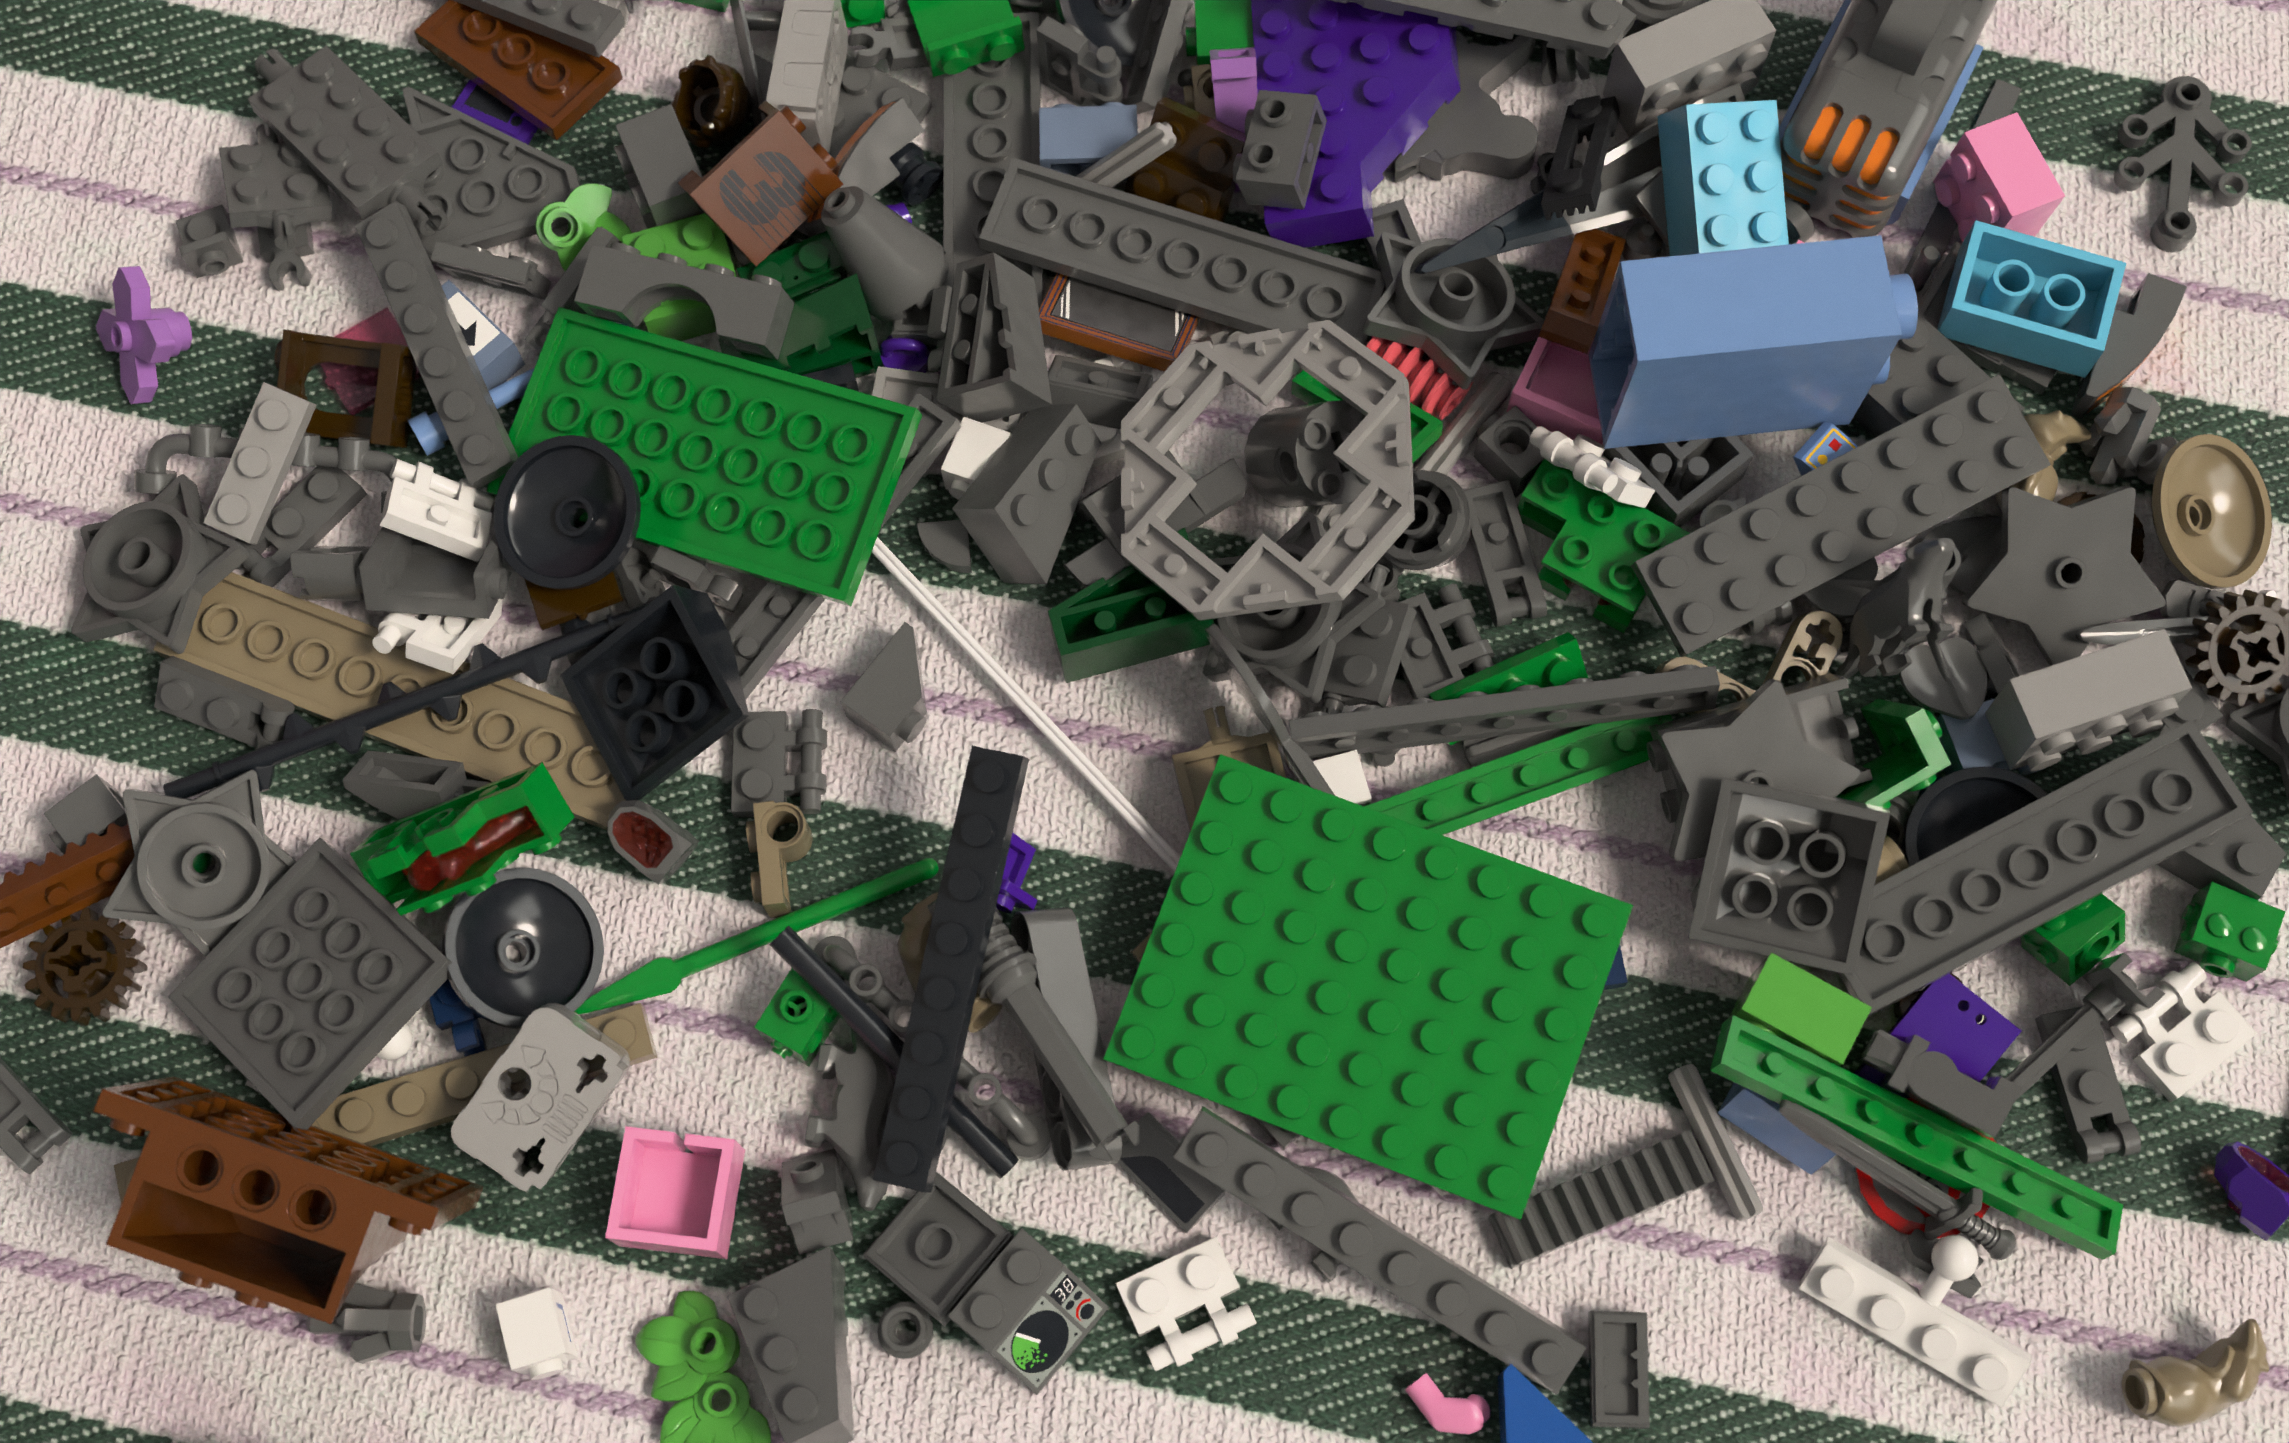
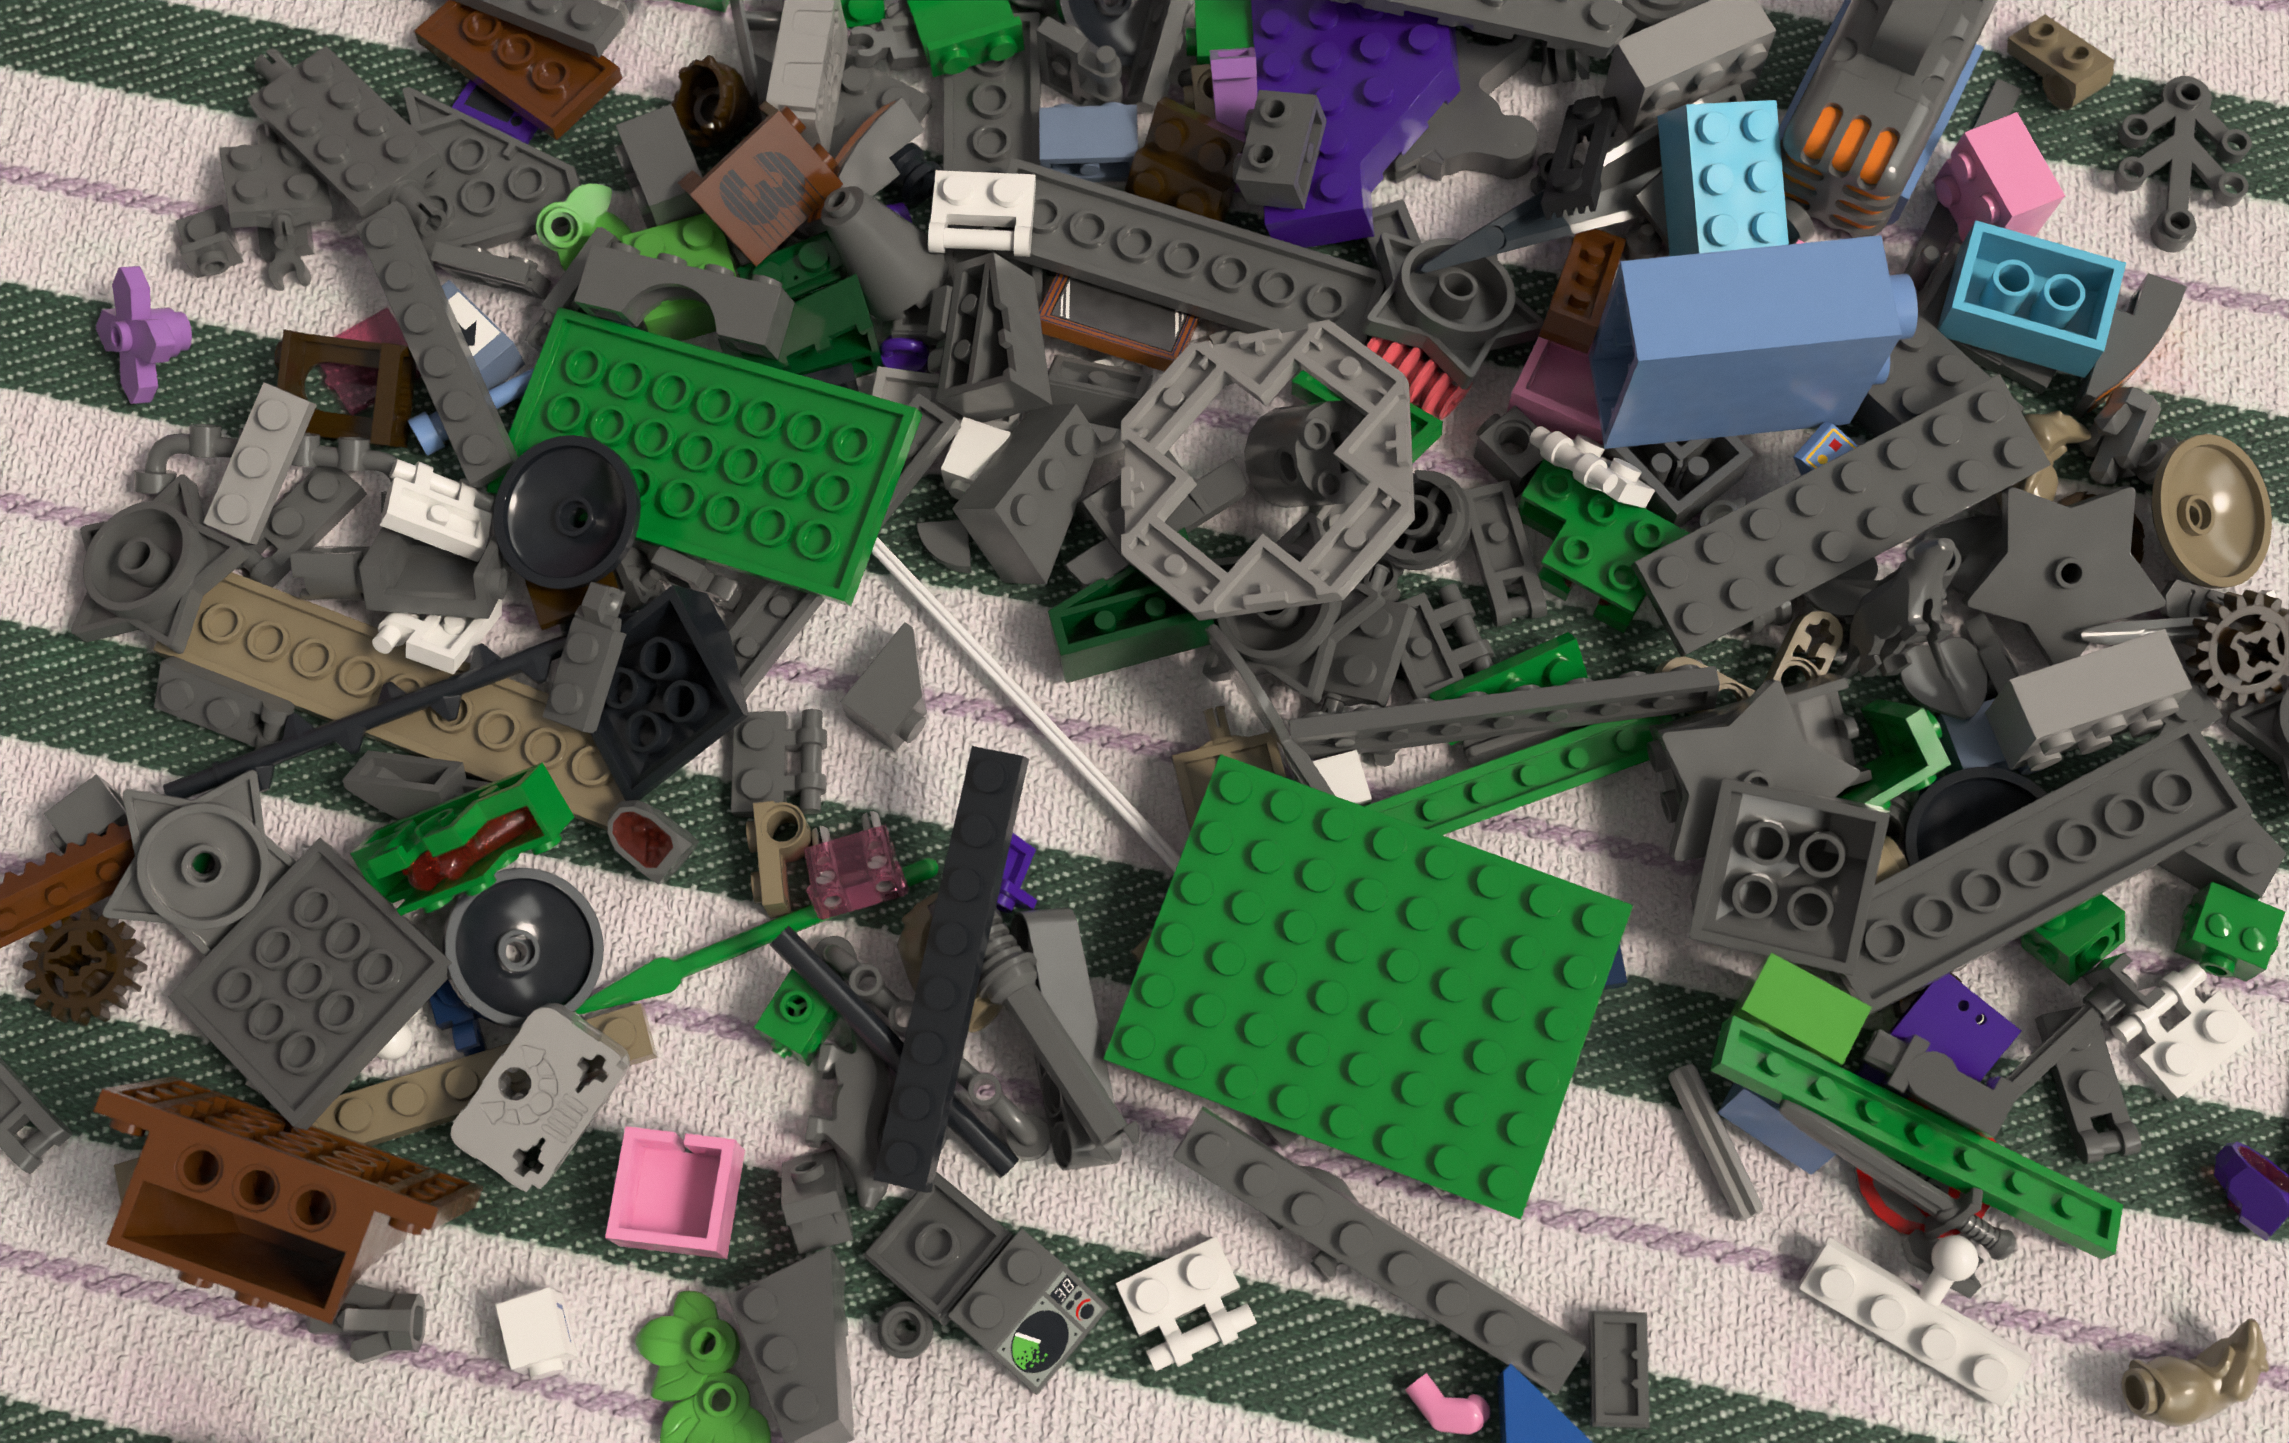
light grey axle [1075,122,1177,188] -> none
dark grey slope [1117,1112,1226,1233] -> none
light grey axle [1413,372,1512,475] -> none
dark grey gear [1488,1130,1715,1269] -> none
none -> dark grey hinge [543,582,626,734]
none -> clear pink piece [804,811,909,920]
none -> white plate [928,170,1036,257]
none -> dark tan plate [2007,14,2114,111]

